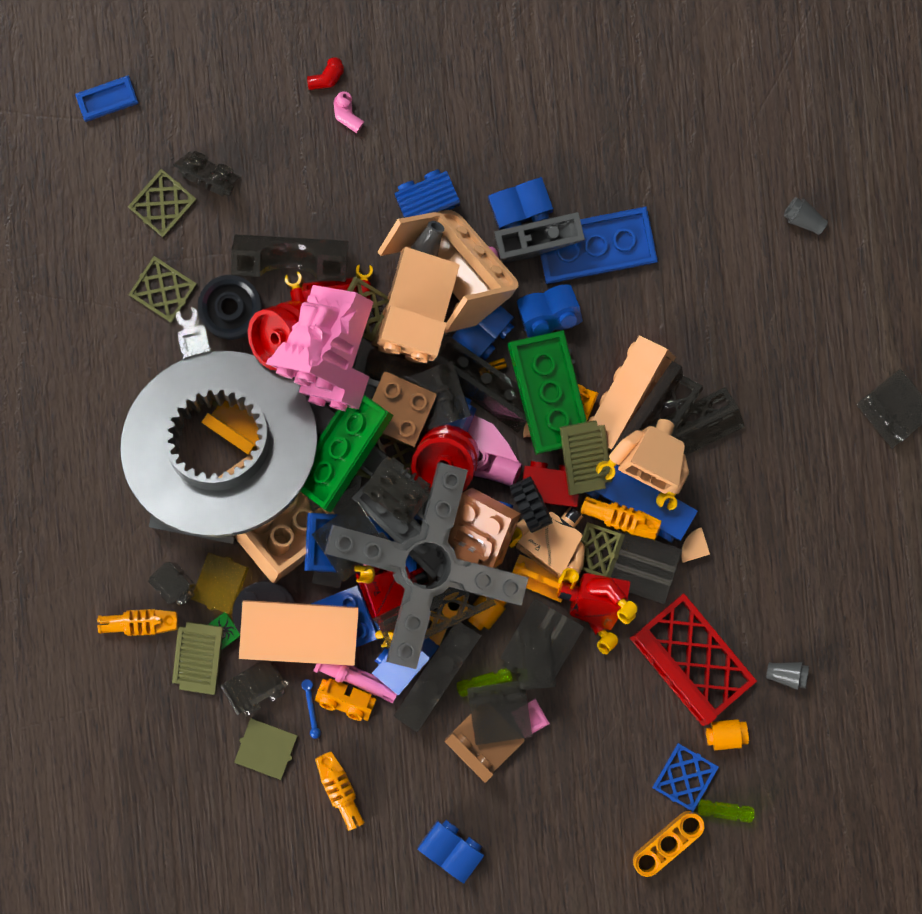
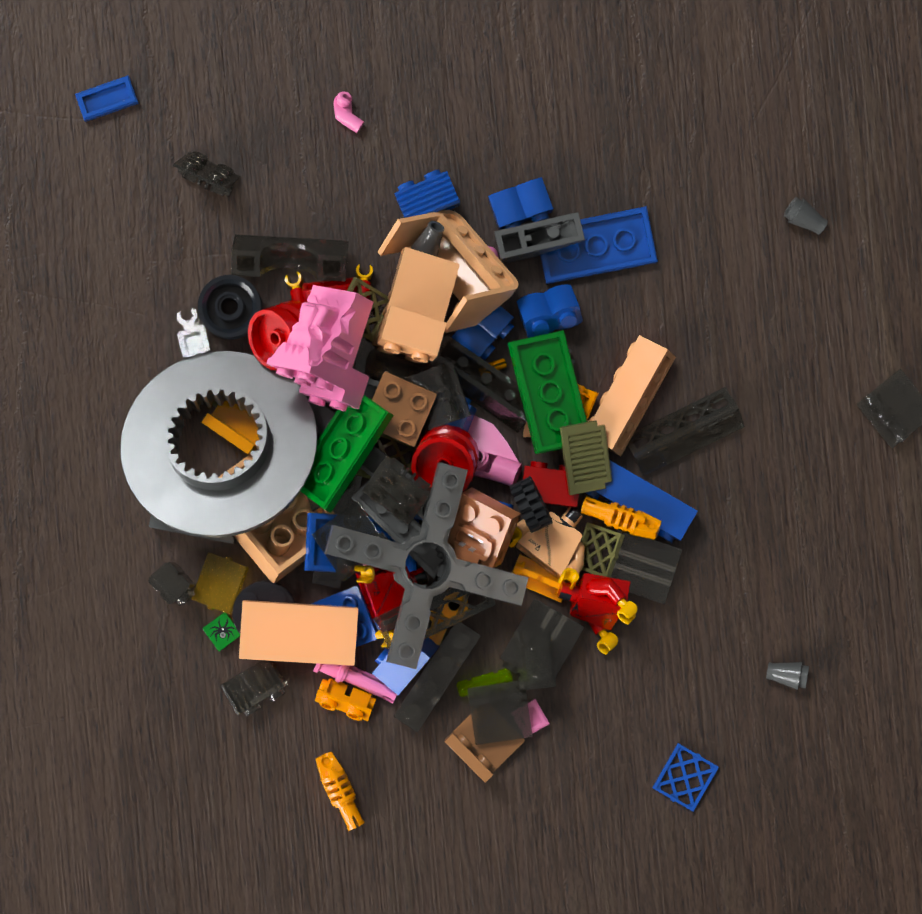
light orange hinge [97,609,178,636] -> none
olive window [128,169,197,238] -> none
olive window [128,256,197,323] -> none
olive window [172,621,224,695] -> none
olive piece [234,718,298,780] -> none
blue hinge [301,679,321,739] -> none
red arm [307,57,344,90] -> none
blue brick [417,820,484,884] -> none
light orange brick [467,595,507,631] -> none
light nougat torso [596,419,689,510] -> none
clear smoke fence [611,361,703,466] -> none
red fence [630,593,757,726] -> none
light orange beam [633,811,704,877] -> none
light nougat tile [681,527,710,563] -> none
clear neon green axle [698,799,754,823] -> none
light orange brick [706,719,749,751] -> none

